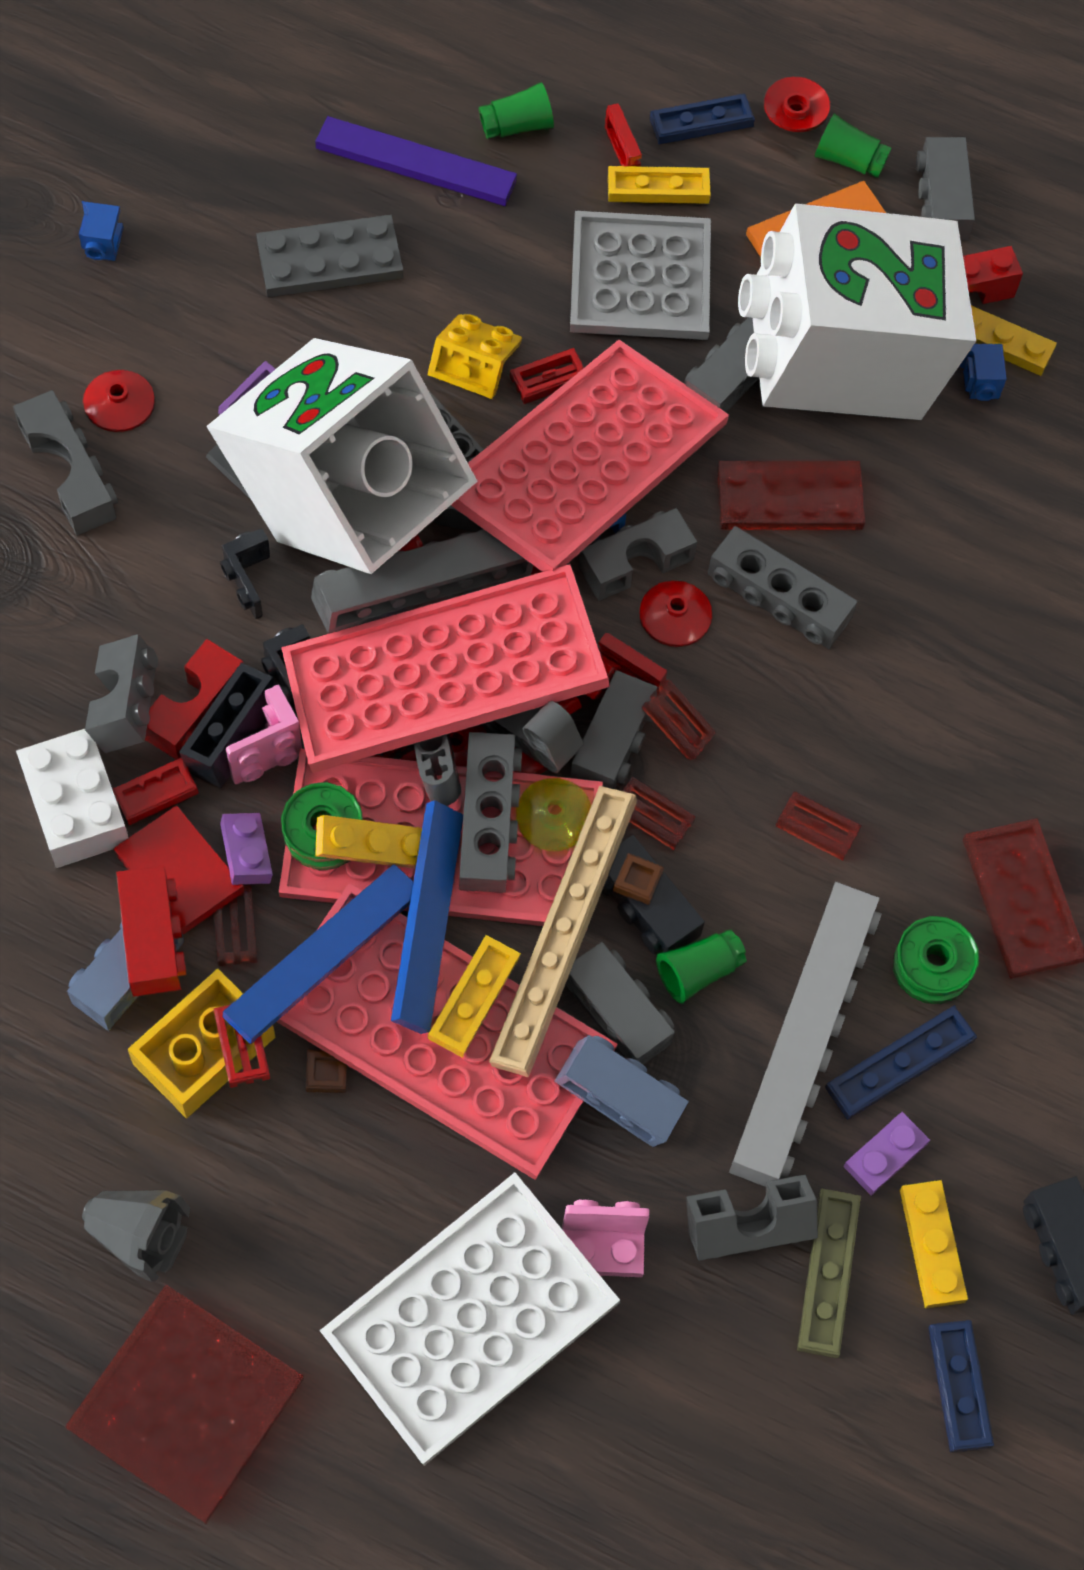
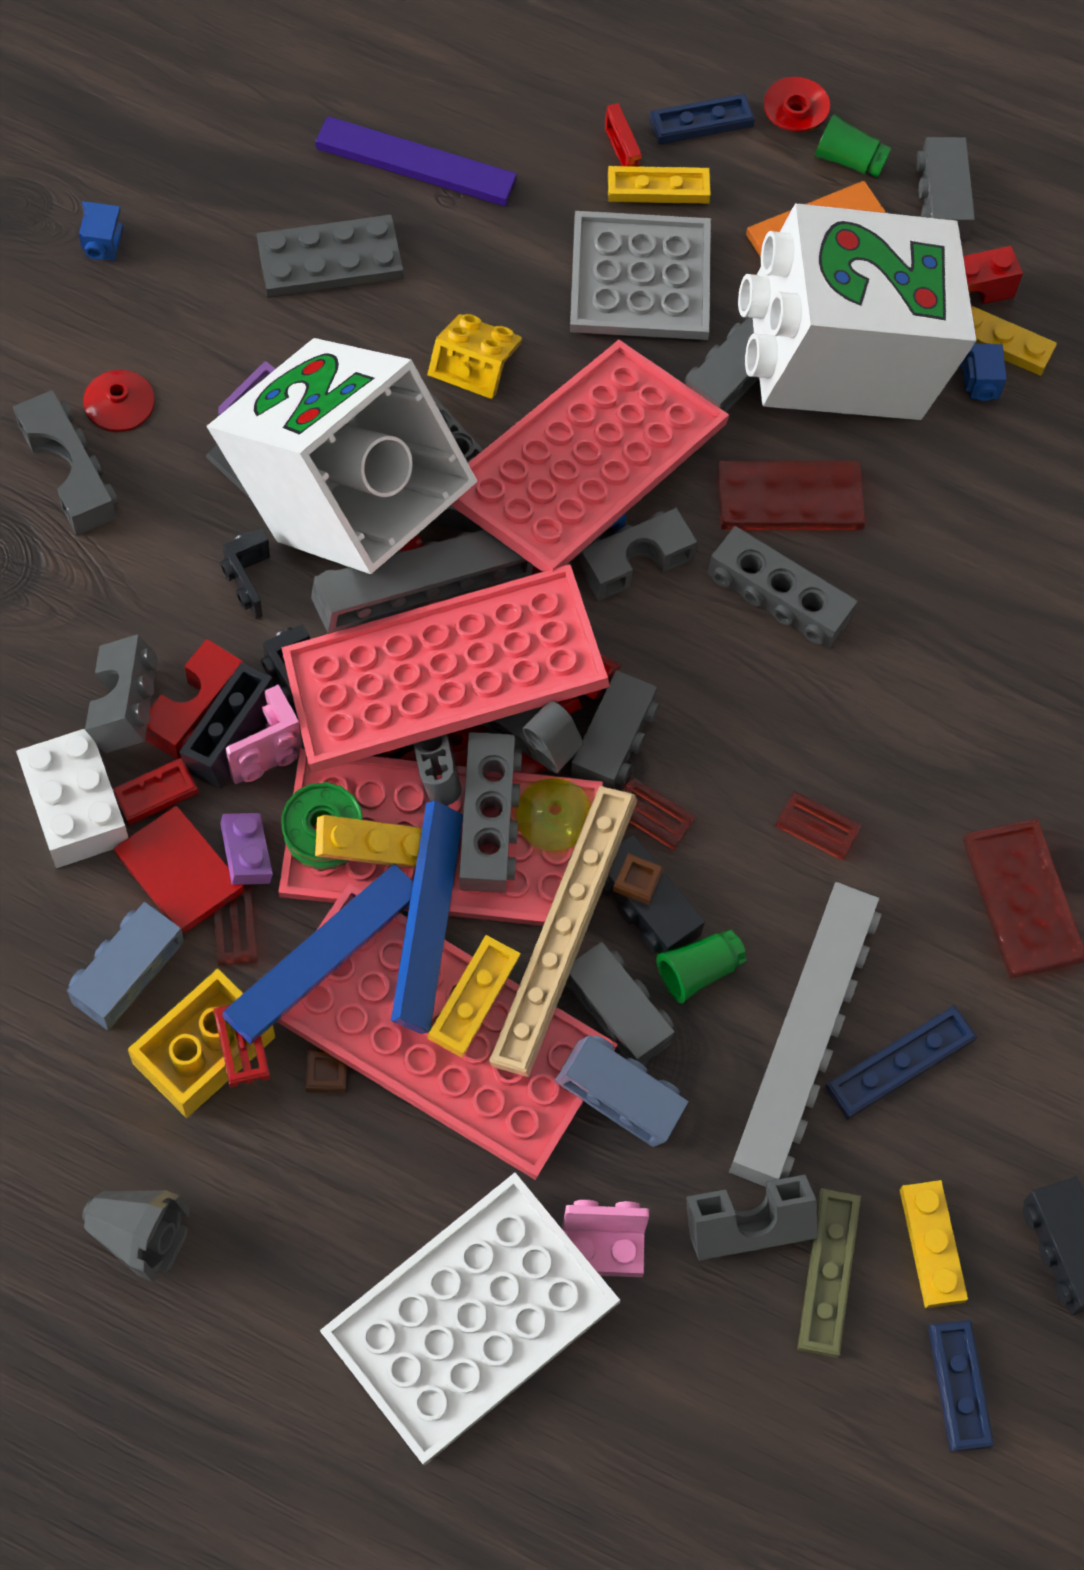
clear red plate [65,1285,304,1525] -> none
red brick [116,865,187,997] -> none
green plant [478,82,554,140] -> none
red tile [510,348,584,404] -> none
red tile [598,633,667,698] -> none
red dish [639,581,712,647] -> none
clear red tile [641,680,716,760] -> none
medium lavender plate [843,1112,930,1196] -> none
green wheel [893,916,979,1004] -> none

